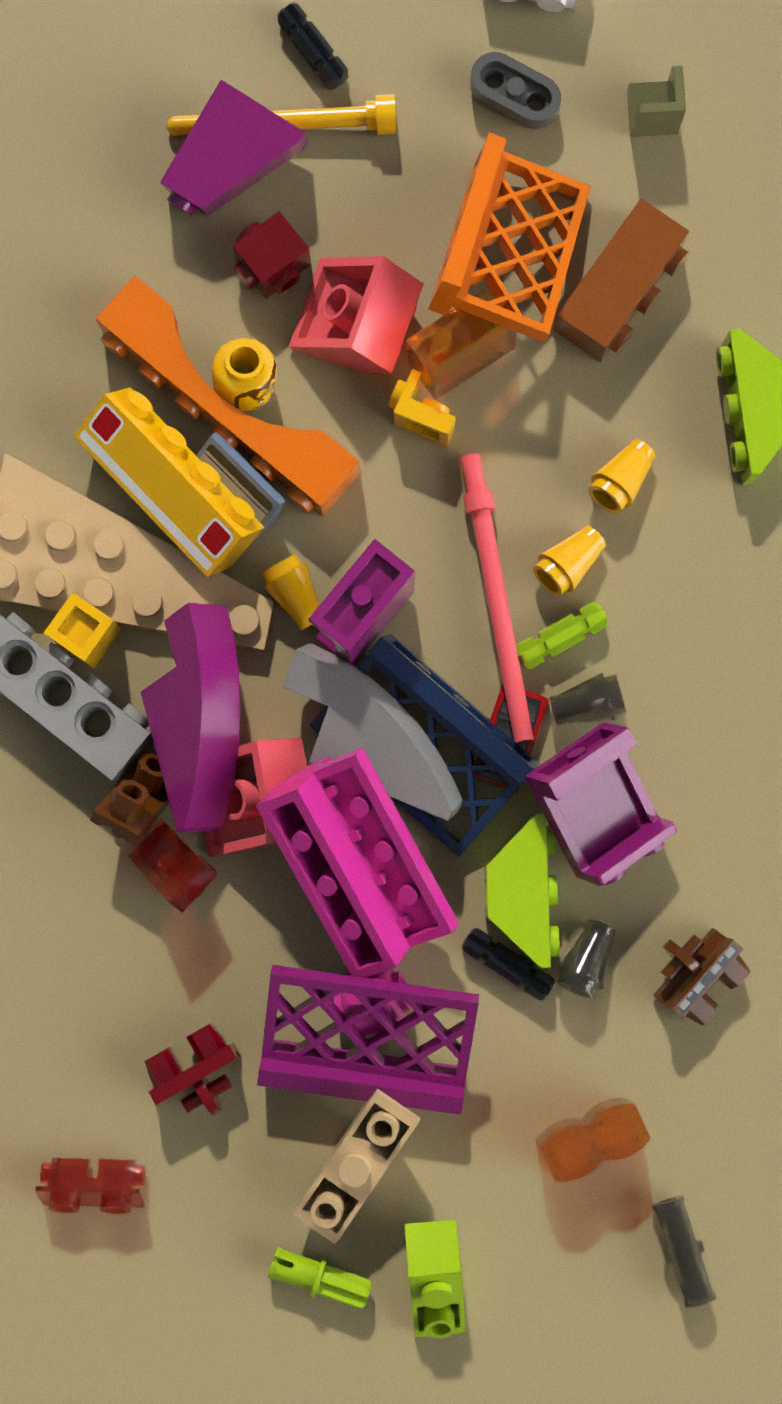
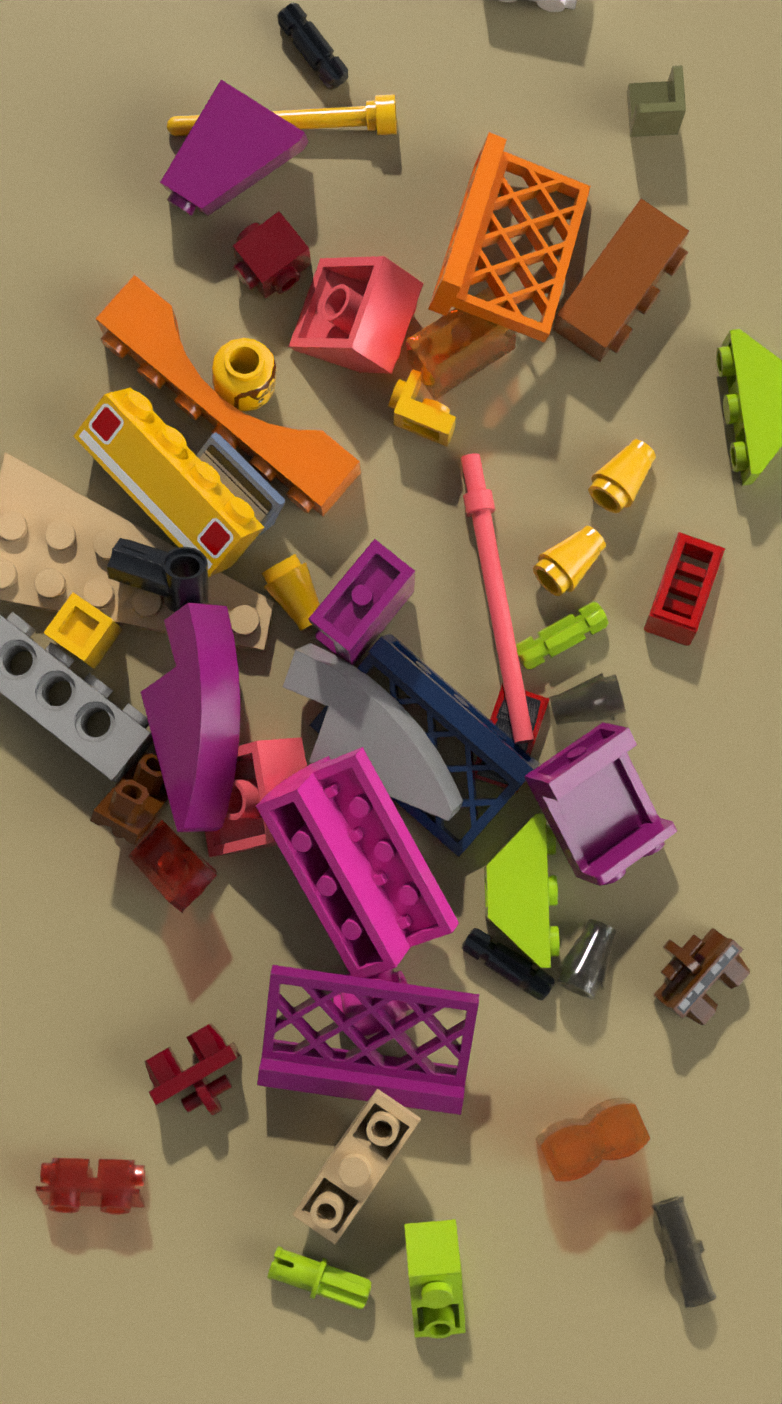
dark grey plate [470,52,561,129] -> none
none -> black piece [107,538,208,612]
none -> red slope [644,532,725,646]

